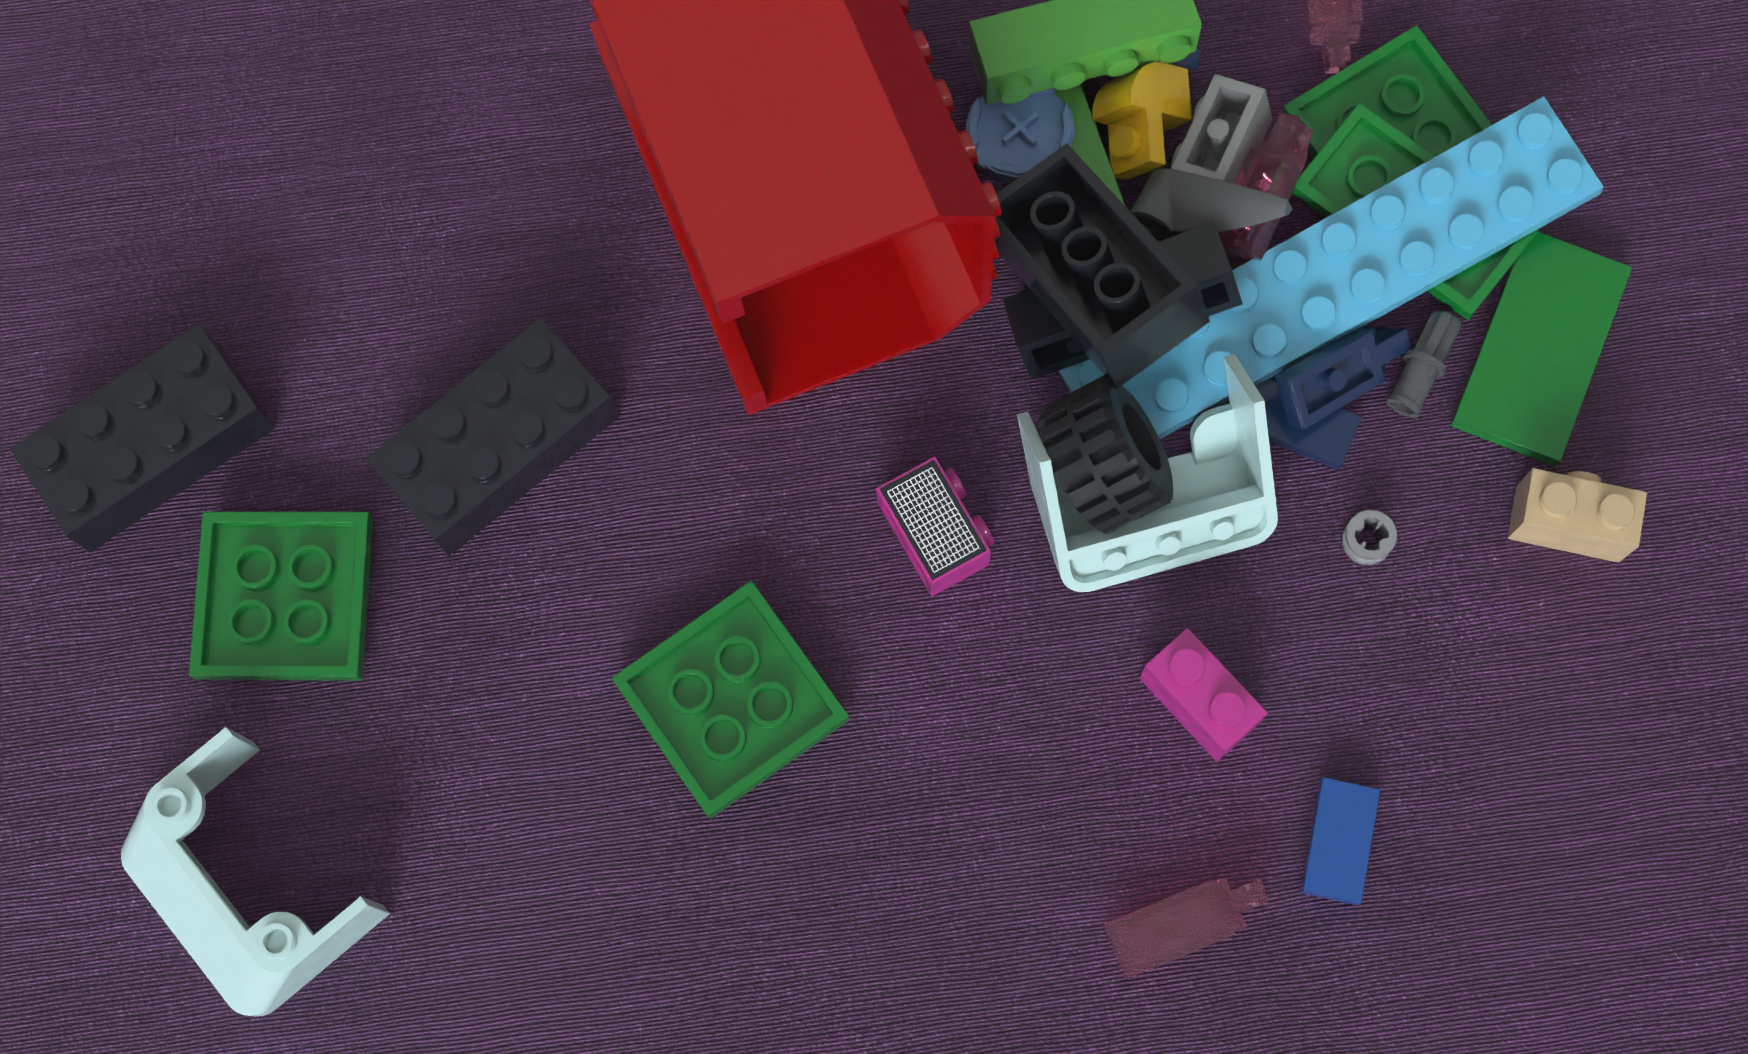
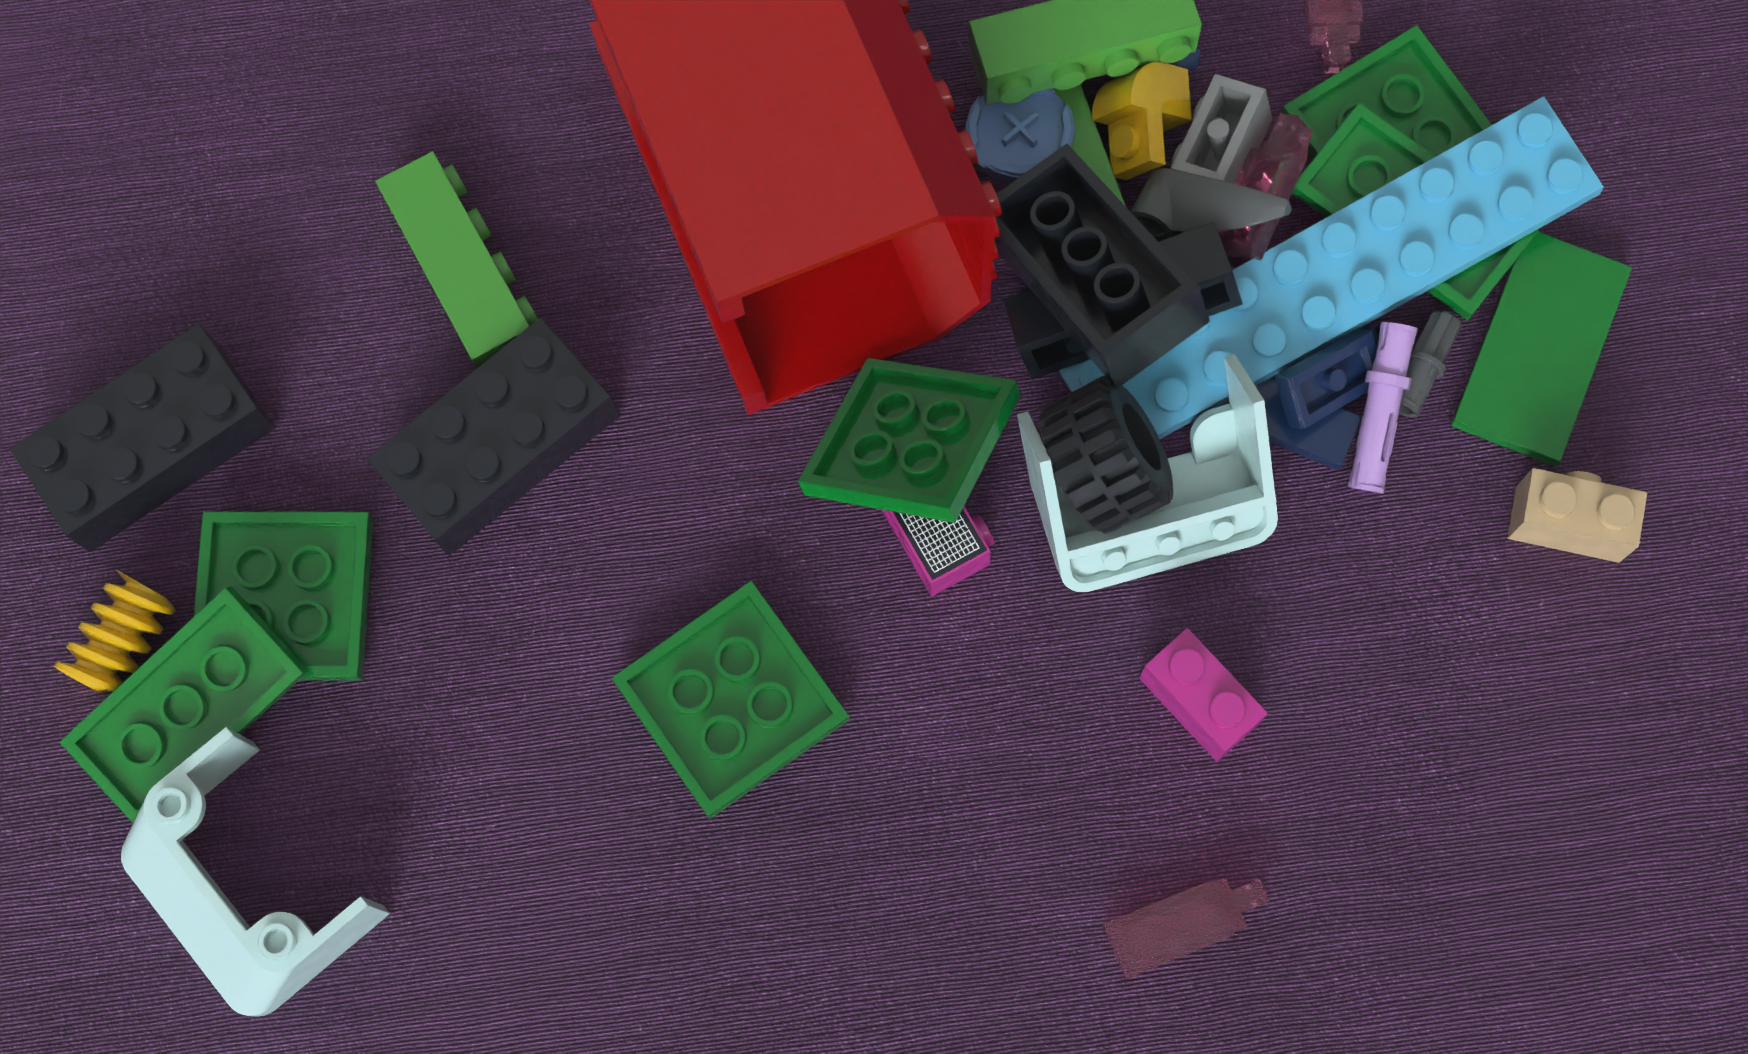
blue tile [1300,777,1381,905] -> none
light grey bush [1342,510,1397,565] -> none
none -> yellow piece [53,570,176,695]
none -> green plate [59,587,309,823]
none -> bright green brick [375,151,538,368]
none -> green plate [798,358,1021,523]
none -> lavender pin [1347,322,1418,494]

